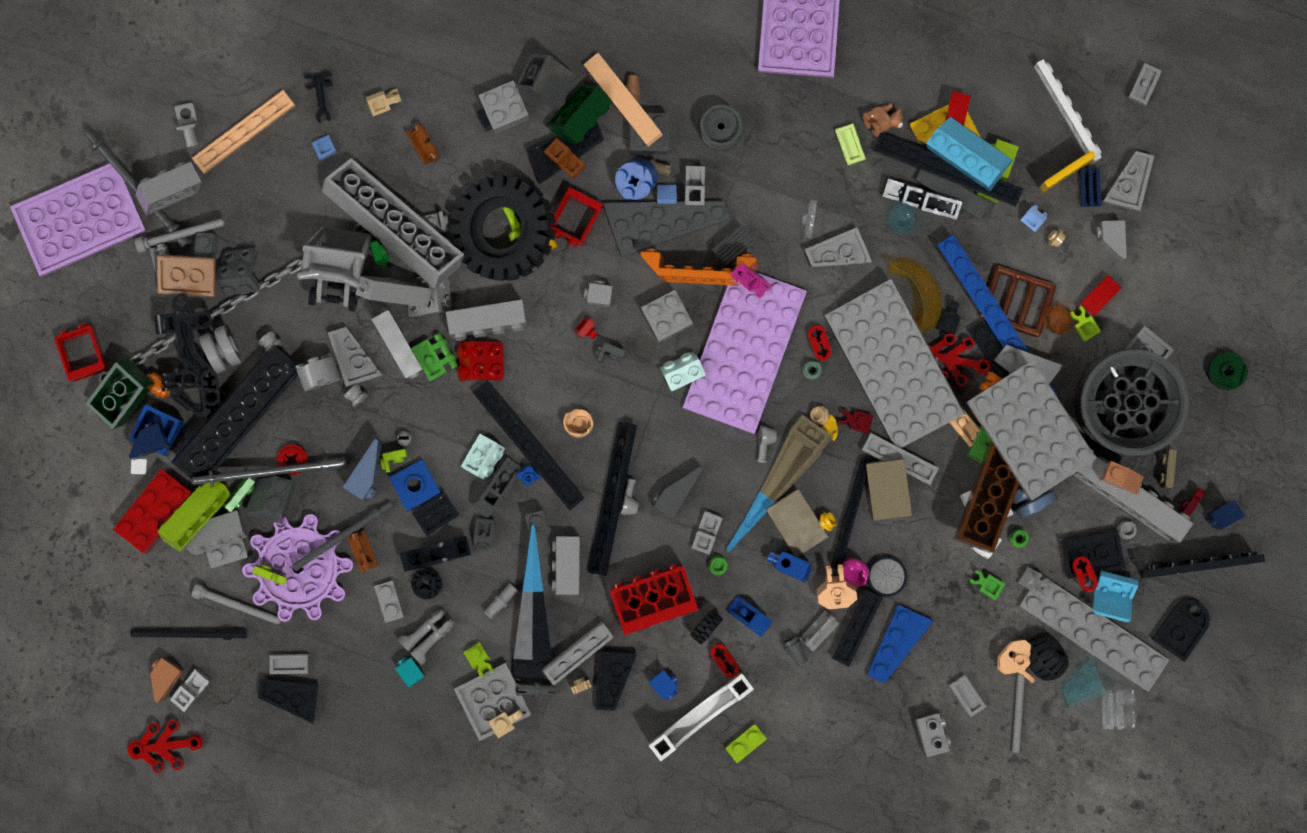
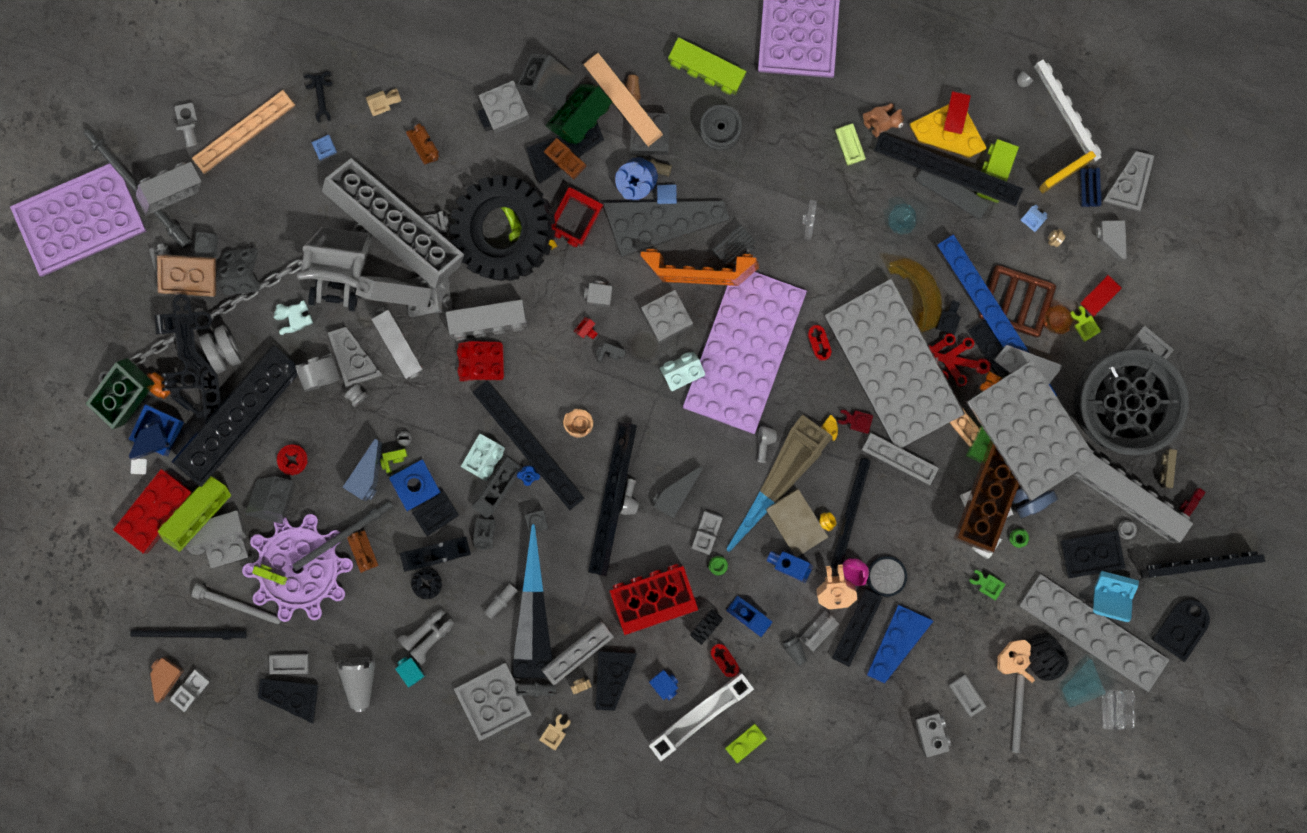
red window [54,323,109,383] -> none
red plant [127,720,204,773] -> none
light grey piece [135,219,225,253] -> none
dark grey bar [191,456,346,487] -> none
bright green plate [223,478,255,512] -> none
light grey wheel [258,331,283,352] -> none
green plate [370,241,391,269] -> none
light grey plate [374,580,404,623] -> none
bright green plate [411,333,458,382] -> none
lime plate [463,642,494,679] -> none
tan plate [489,710,524,738] -> none
light grey brick [552,536,580,595] -> none
light grey brick [685,166,705,205] -> none
dark pink piece [731,263,771,298] -> none
sand green plate [803,360,822,380] -> none
light grey wing [804,227,872,268] -> none
tan plate [810,406,829,425] -> none
dark tan tile [866,458,912,521] -> none
slope [881,177,962,220] -> none
medium azure slope [926,117,1013,191] -> none
light grey plate [1018,567,1053,596] -> none
red beam [1072,557,1098,592] -> none
nougat slope [1100,461,1144,495] -> none
light grey plate [1128,63,1162,106] -> none
dark blue slope [1207,500,1245,530] -> none
dark green plate [1208,352,1248,391] -> none
none -> light aqua animal [274,300,313,335]
none -> light grey cone [337,657,376,712]
none -> tan plate [539,714,571,750]
none -> lime brick [668,37,746,95]
none -> light grey hinge [1017,71,1033,87]

